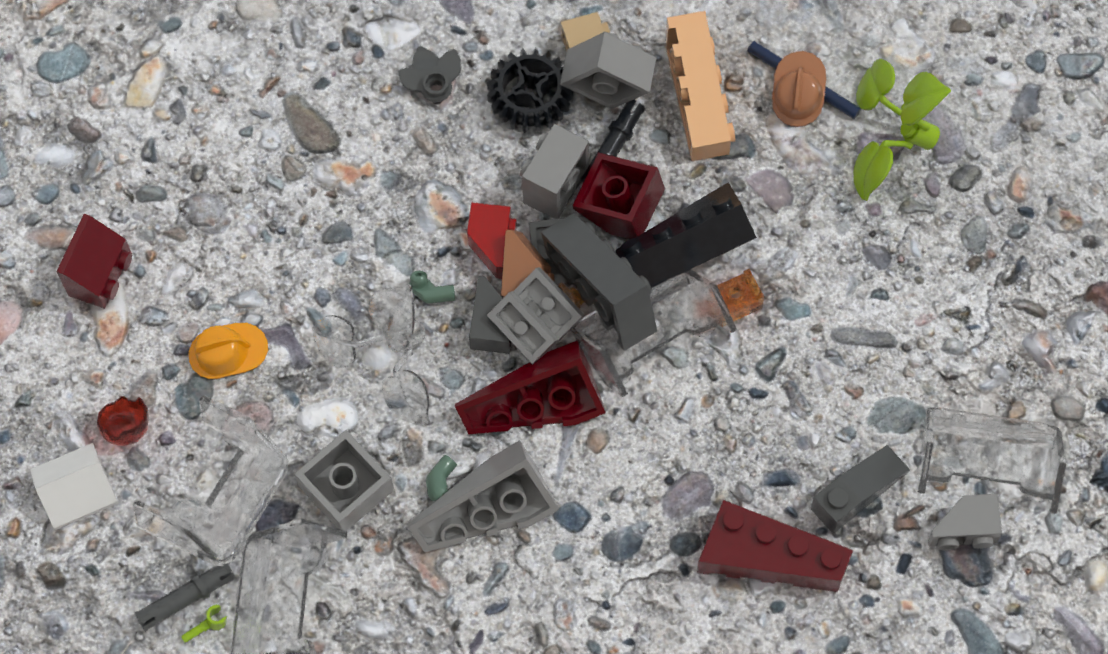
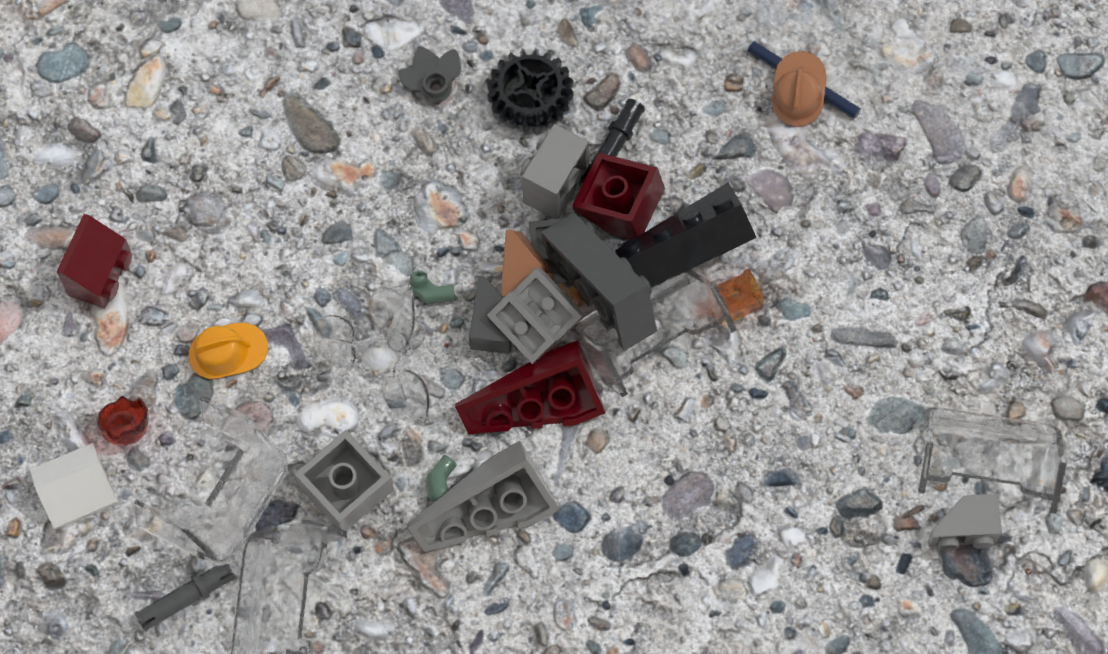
lime hand [181,605,227,643] -> none
red slope [467,202,517,279] -> none
light grey brick [560,32,657,109] -> none
tan brick [561,12,610,52] -> none
light nougat wedge [665,11,735,161] -> none
dark red wedge [697,500,853,592] -> none
dark grey slope [811,445,910,534] -> none
lime plant [853,59,951,202] -> none

